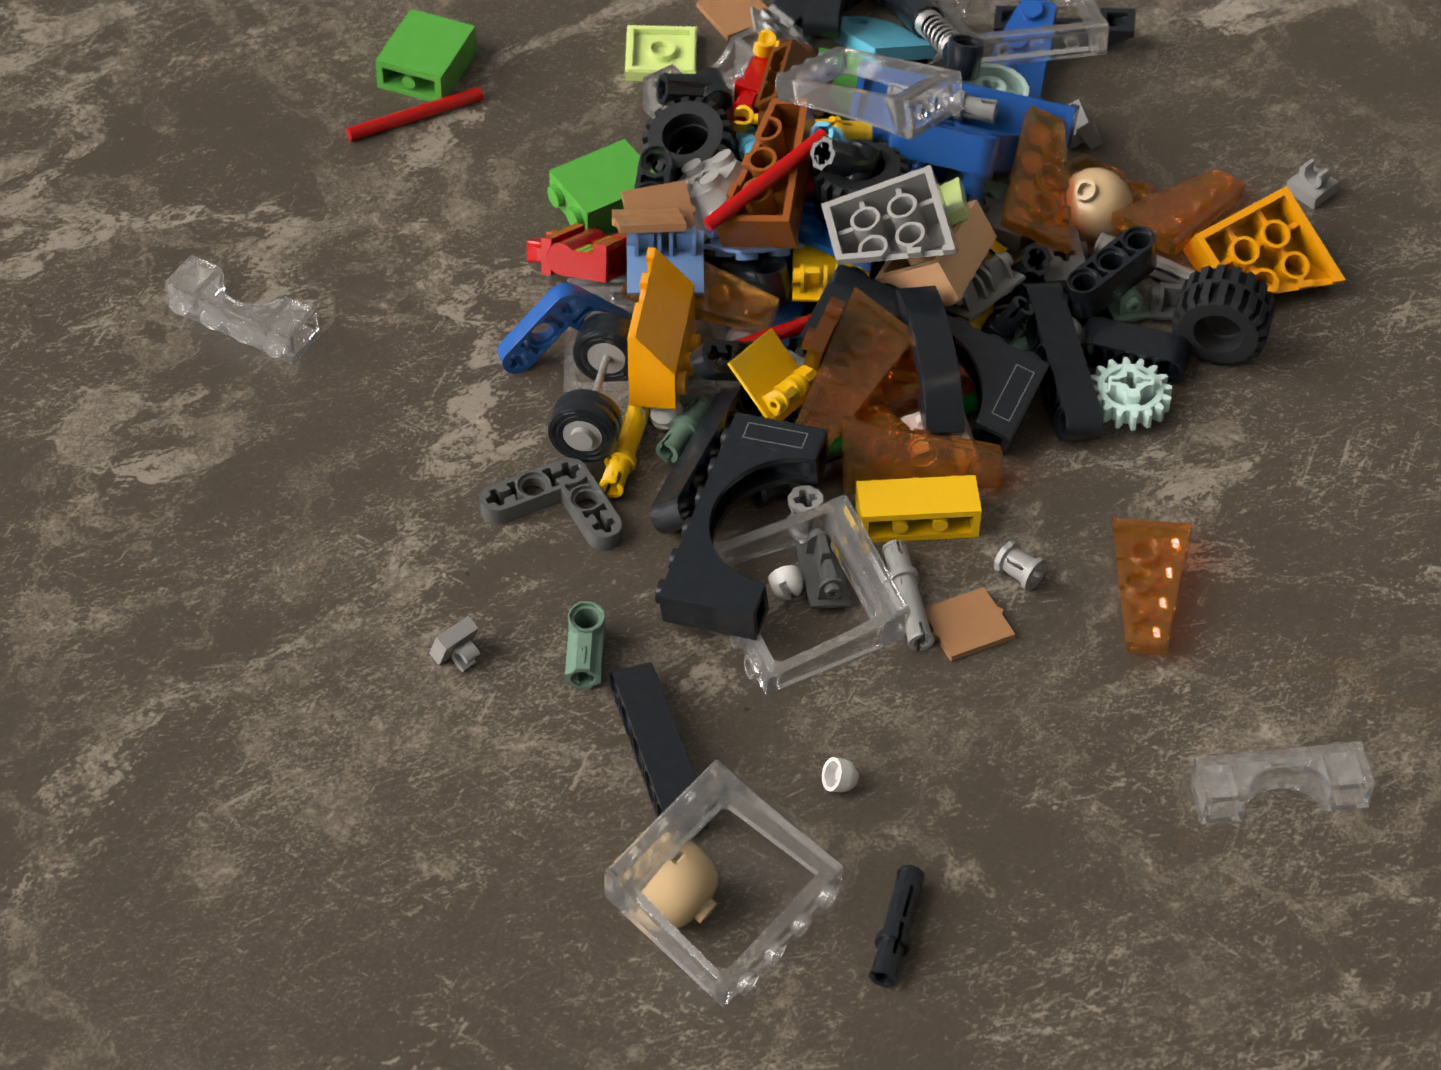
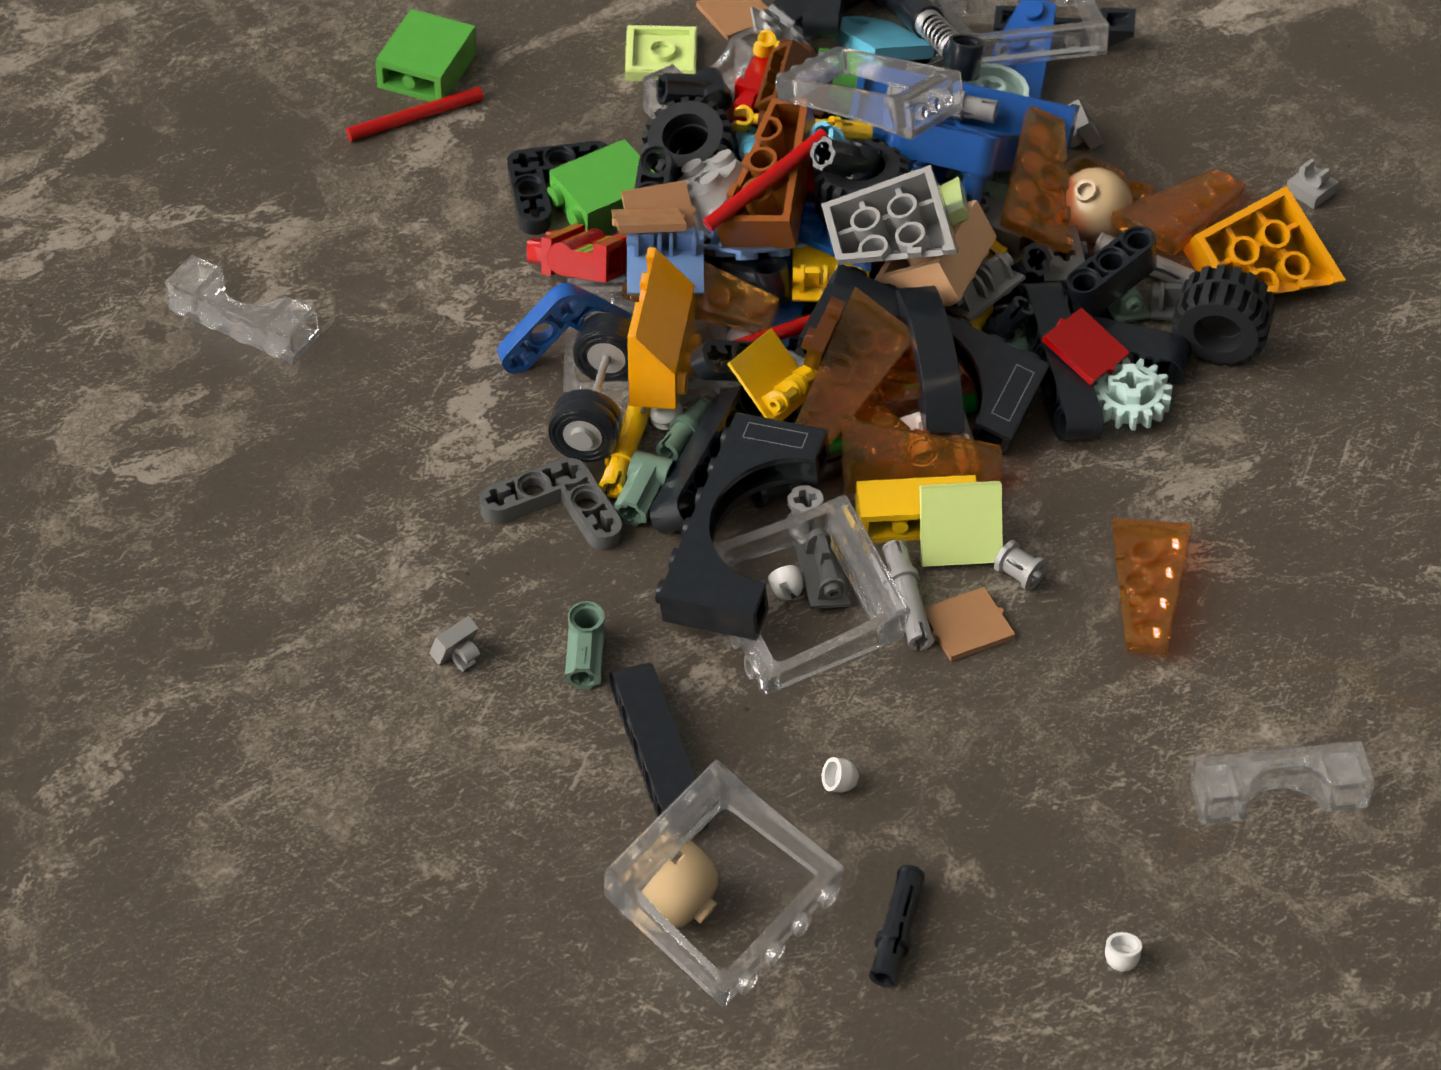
none -> black beam [507,141,609,235]
none -> sand green piece [614,450,676,527]
none -> yellowish green tile [919,481,1003,567]
none -> red piece [1042,308,1130,386]
none -> white hinge [1105,932,1142,972]

